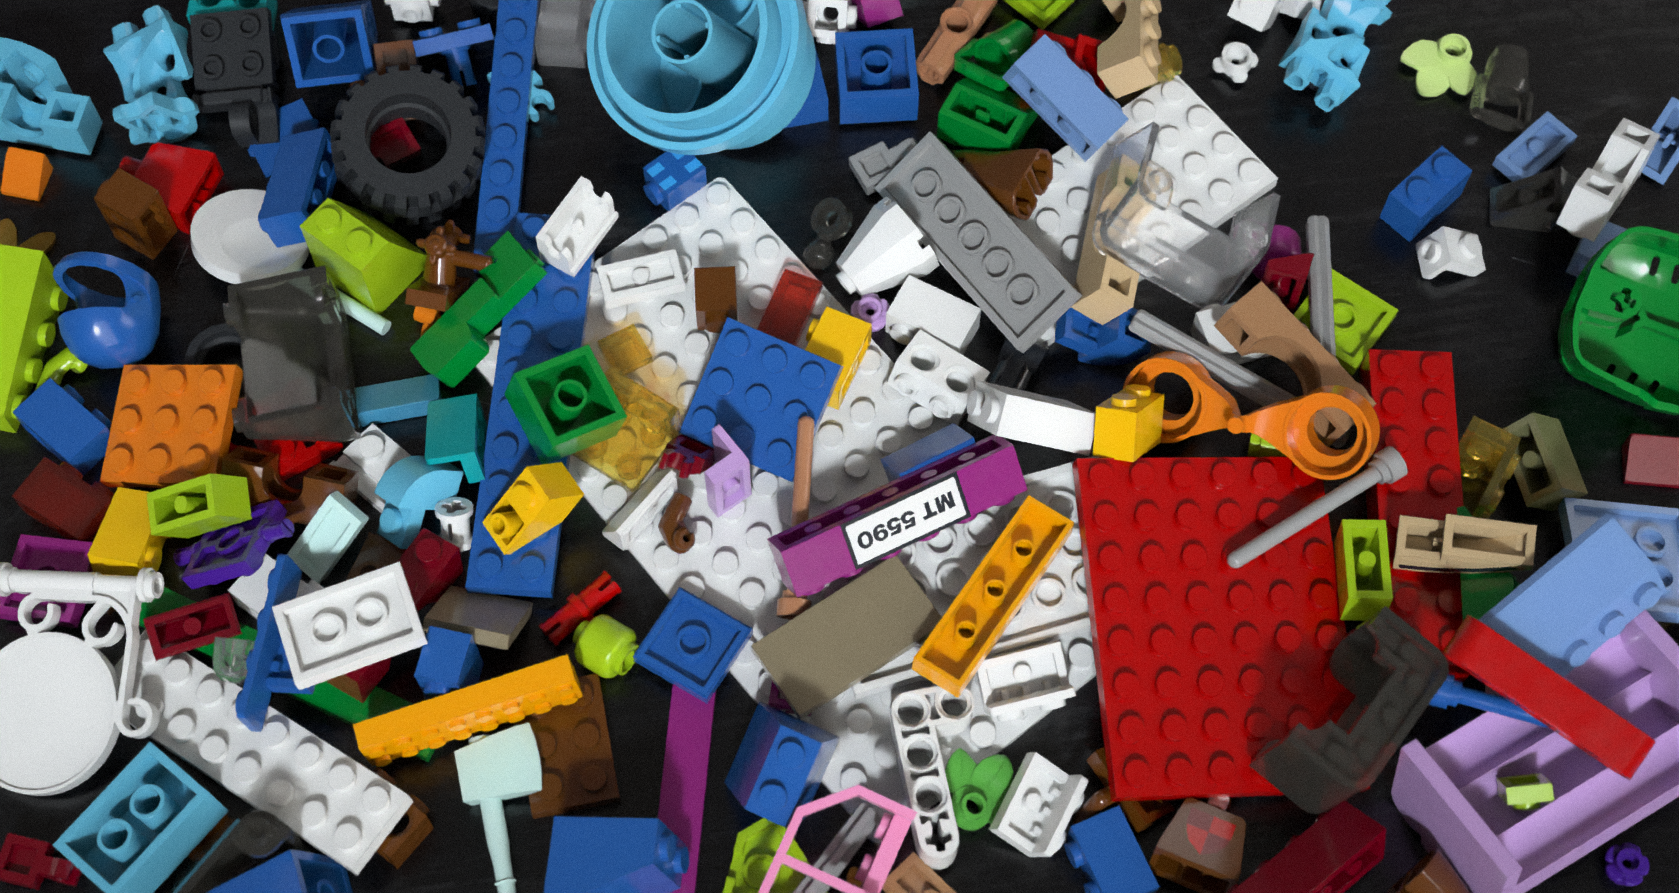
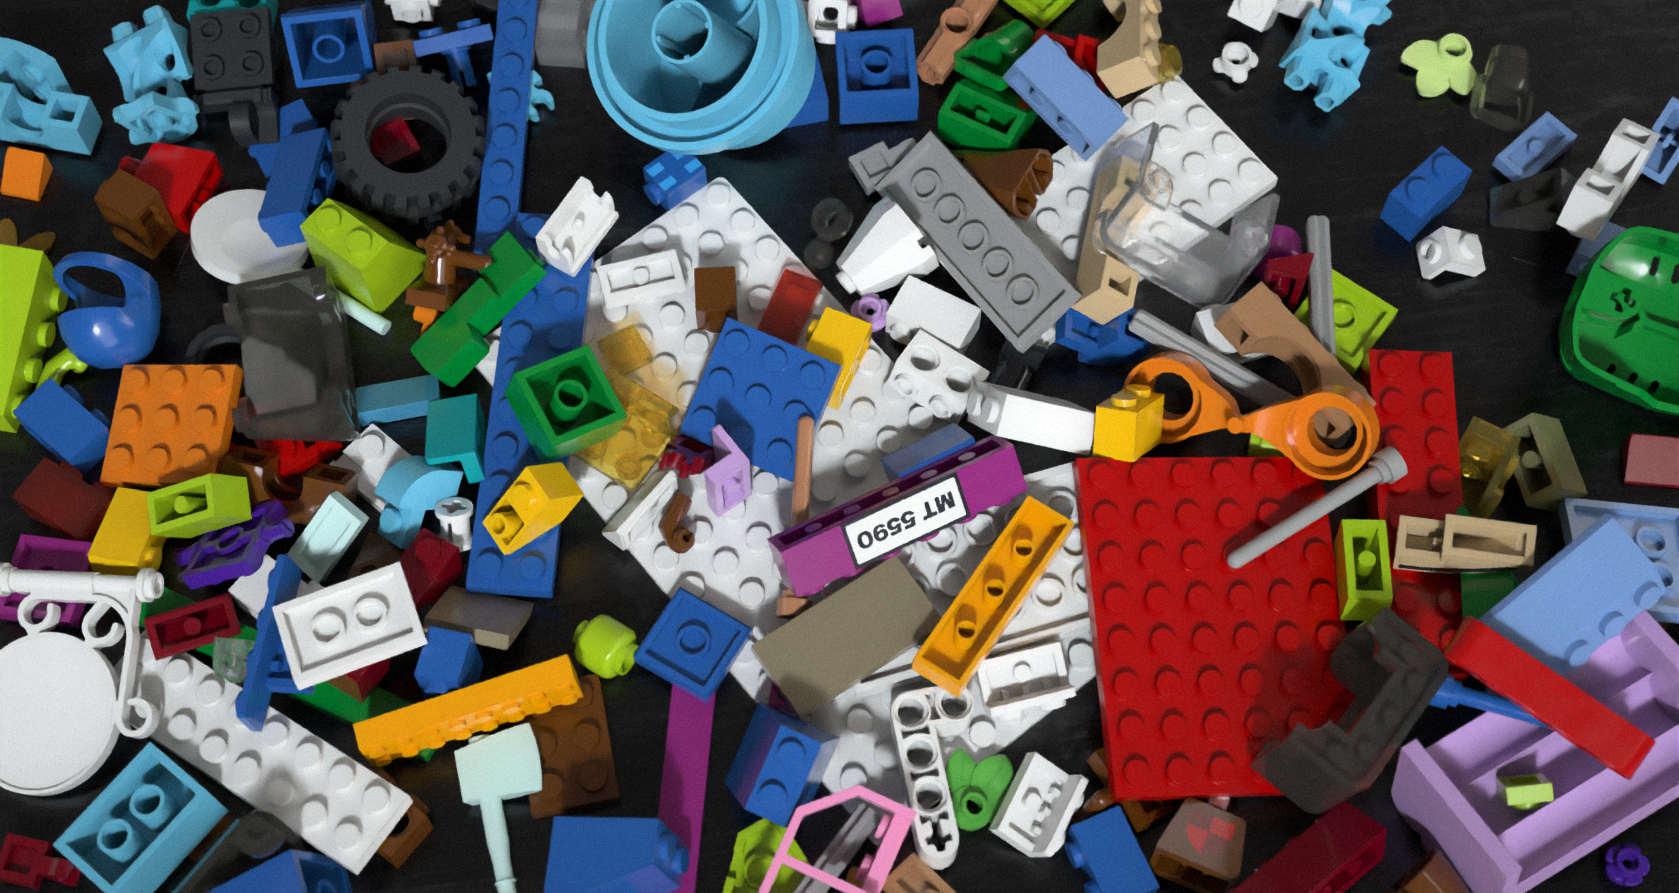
red pin [538,570,622,647] -> none

